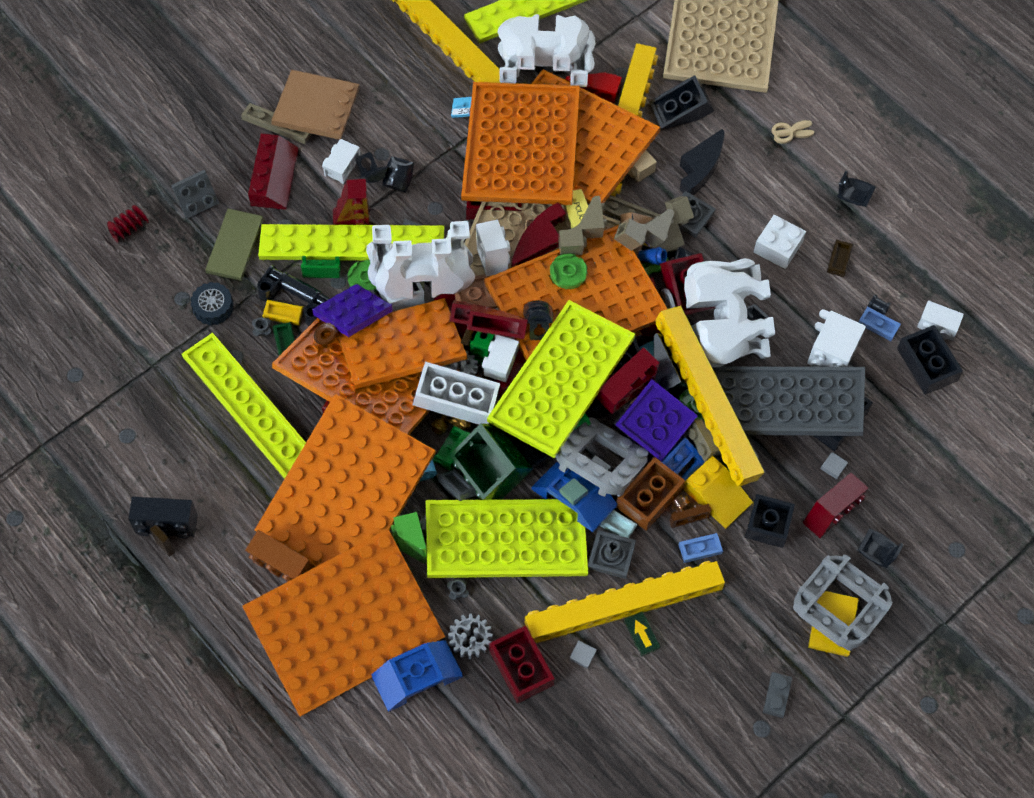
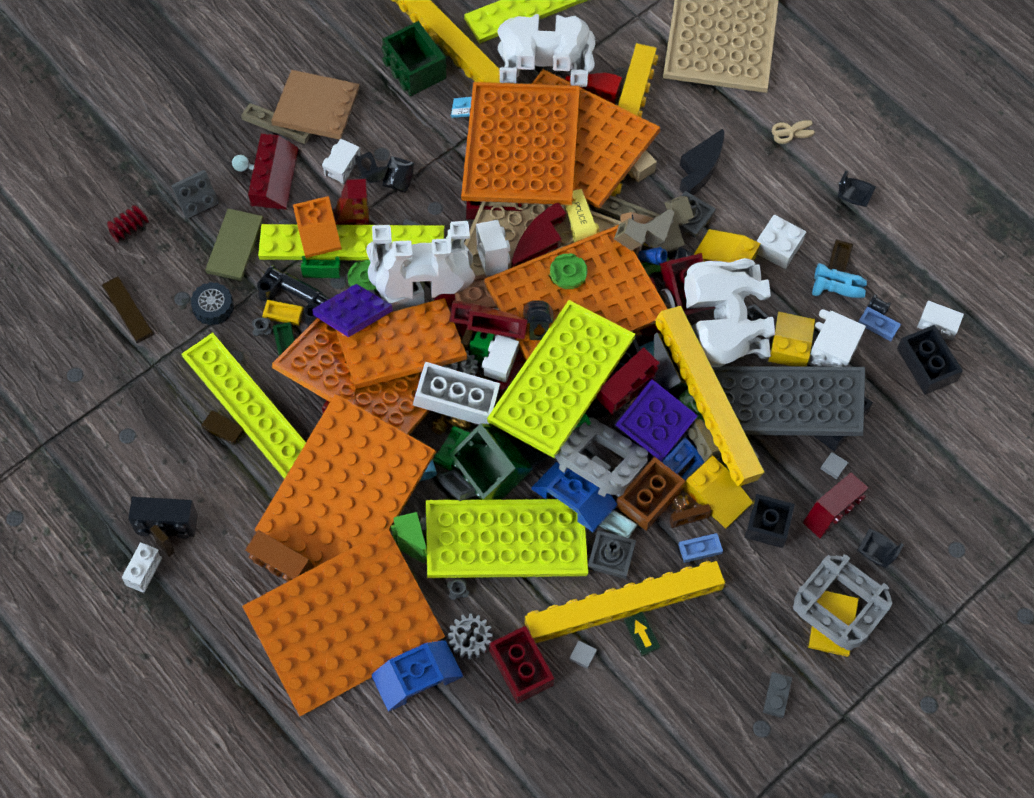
reddish brown piece [314,323,339,348] -> none
dark tan arch [558,196,607,255] -> none
sand green tile [559,478,588,505] -> none
black slope [649,75,715,130] -> none
none -> dark brown tile [101,276,153,344]
none -> white hinge [122,542,162,593]
none -> dark brown tile [201,410,244,446]
none -> light aqua piece [232,155,254,172]
none -> orange slope [293,196,342,258]
none -> dark green container [381,21,447,97]
none -> yellow slope [694,229,761,263]
none -> yellow slope [768,311,815,367]
none -> medium azure piece [812,263,867,298]

